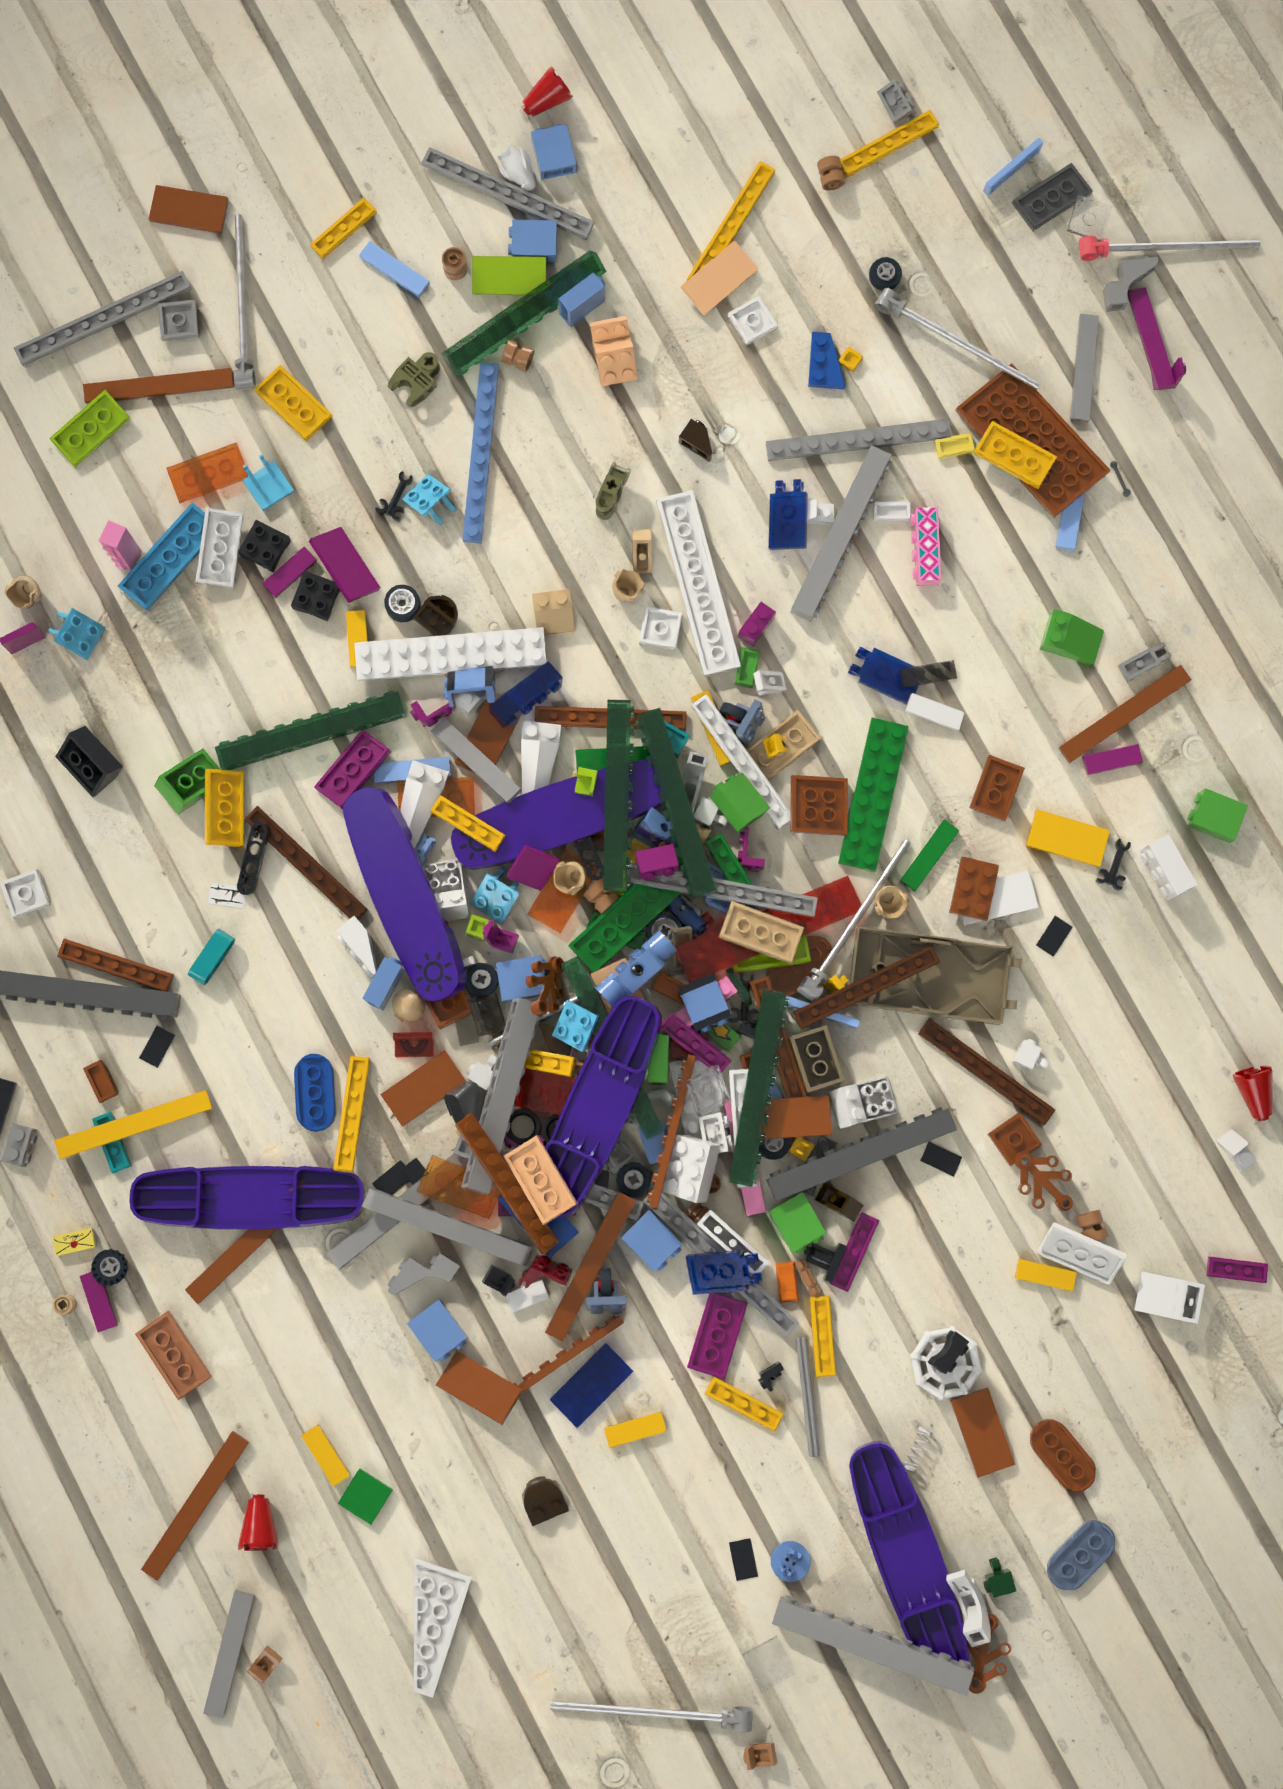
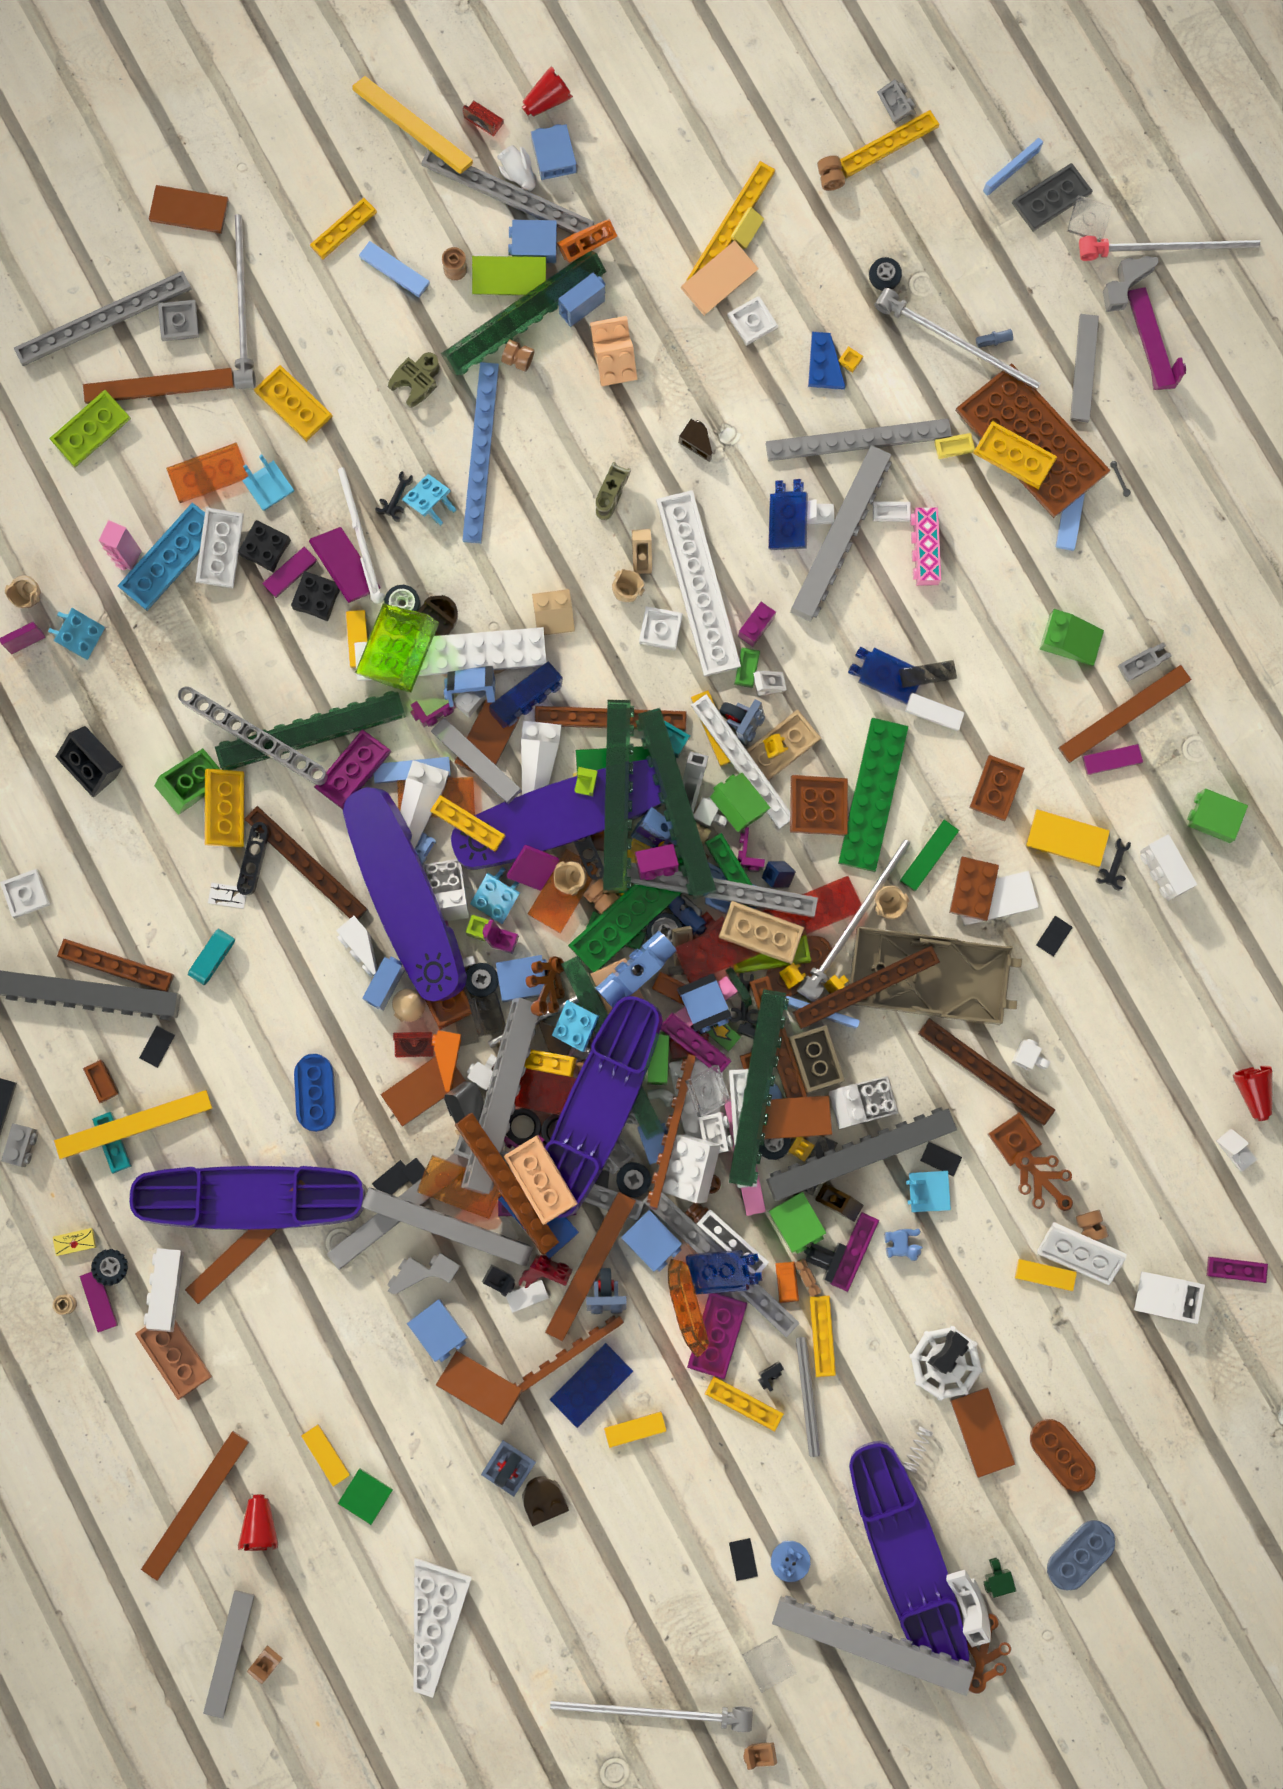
yellow tile [333,1056,370,1173] -> none
none -> white brick [144,1248,184,1332]
none -> light grey beam [178,686,328,785]
none -> white bar [338,467,385,604]
none -> yellow tile [352,76,473,174]
none -> clear neon green slope [355,603,439,693]
none -> orange slope [432,1030,462,1093]
none -> clear red panel [463,100,504,137]
none -> sand blue plate [481,1440,536,1497]
none -> orange slope [557,219,618,263]
none -> clear orange brick [668,1259,709,1357]
none -> light yellow tile [730,207,764,249]
none -> dark blue panel [761,861,796,888]
none -> yellow tile [779,963,806,989]
none -> medium blue animal [884,1229,923,1261]
none -> medium azure plate [906,1171,951,1212]
none -> sand blue axle [976,329,1013,348]

